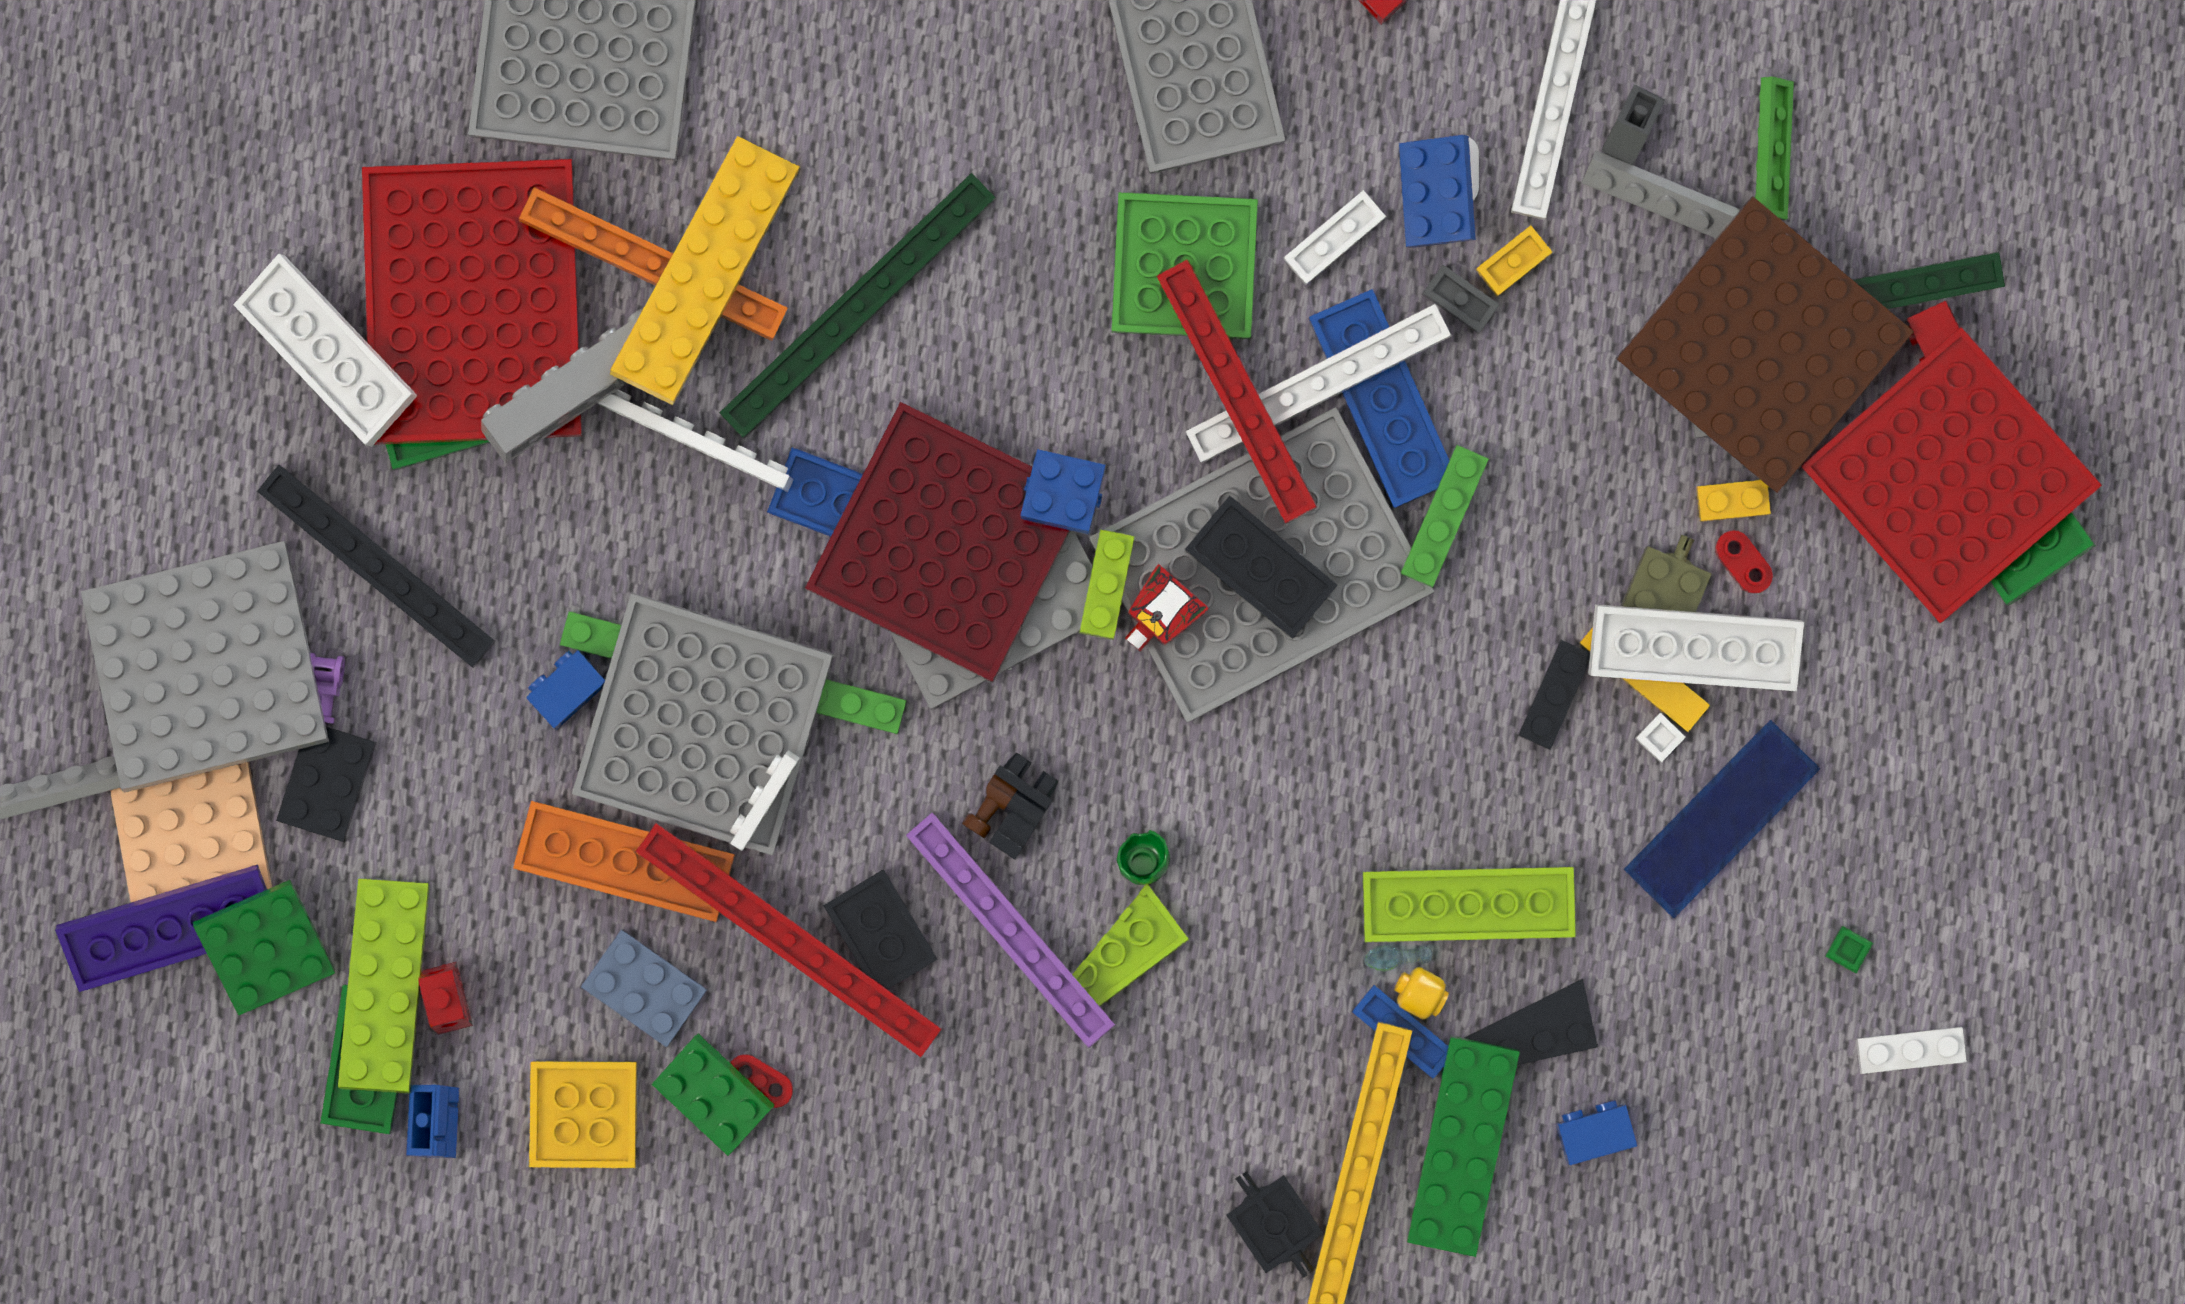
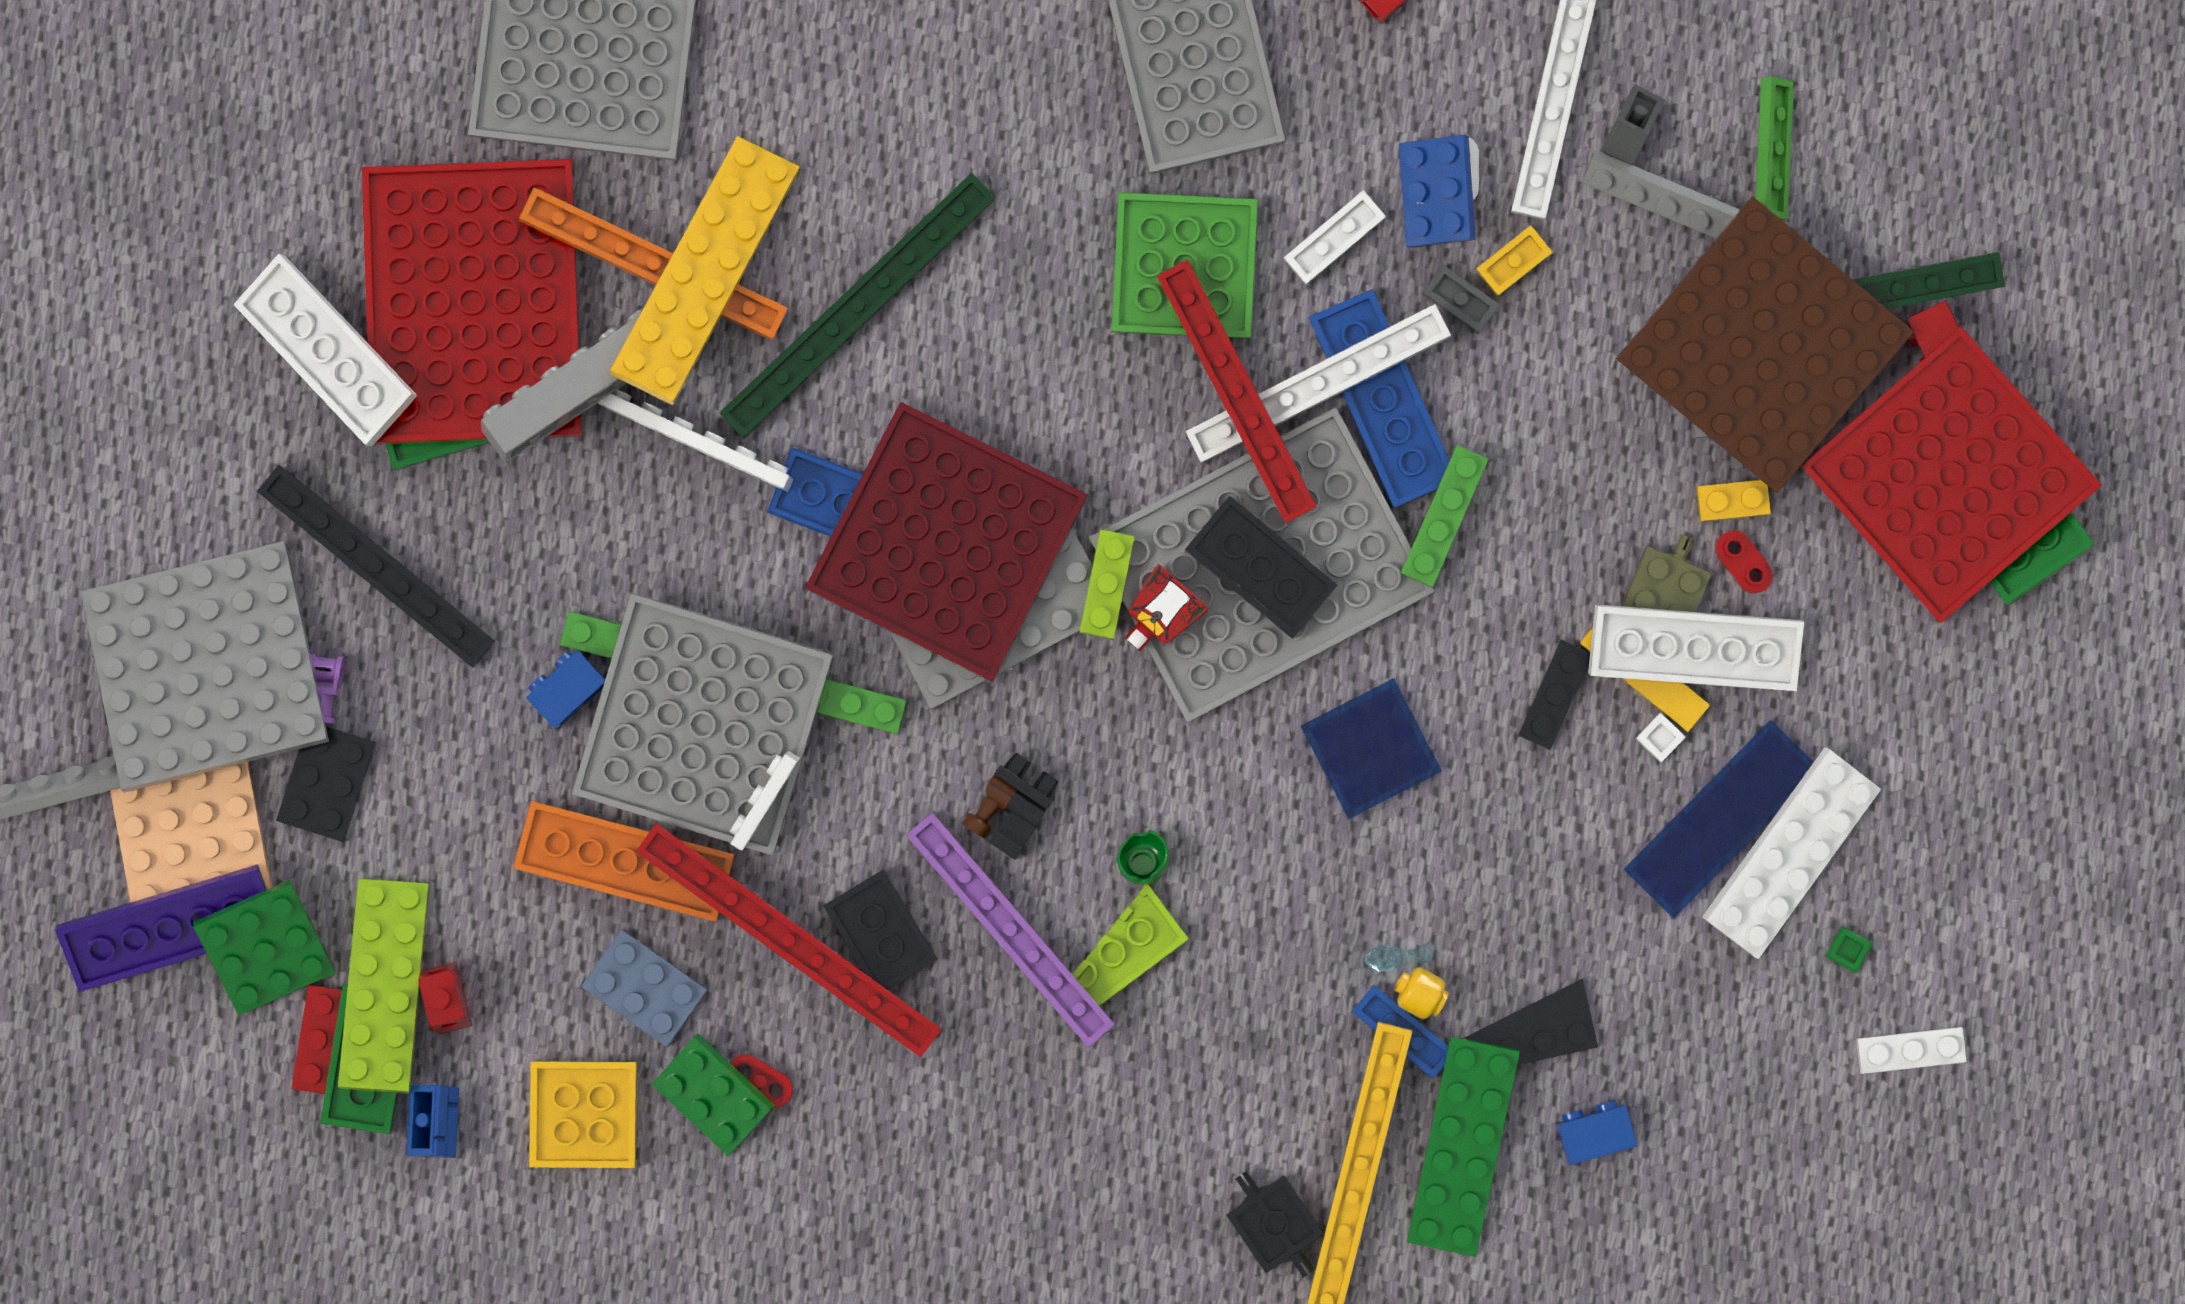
blue plate [1020,449,1106,535] -> none
lime plate [1362,867,1576,942] -> none
none -> red plate [291,985,342,1094]
none -> clear blue plate [1300,678,1442,819]
none -> white plate [1702,747,1881,959]

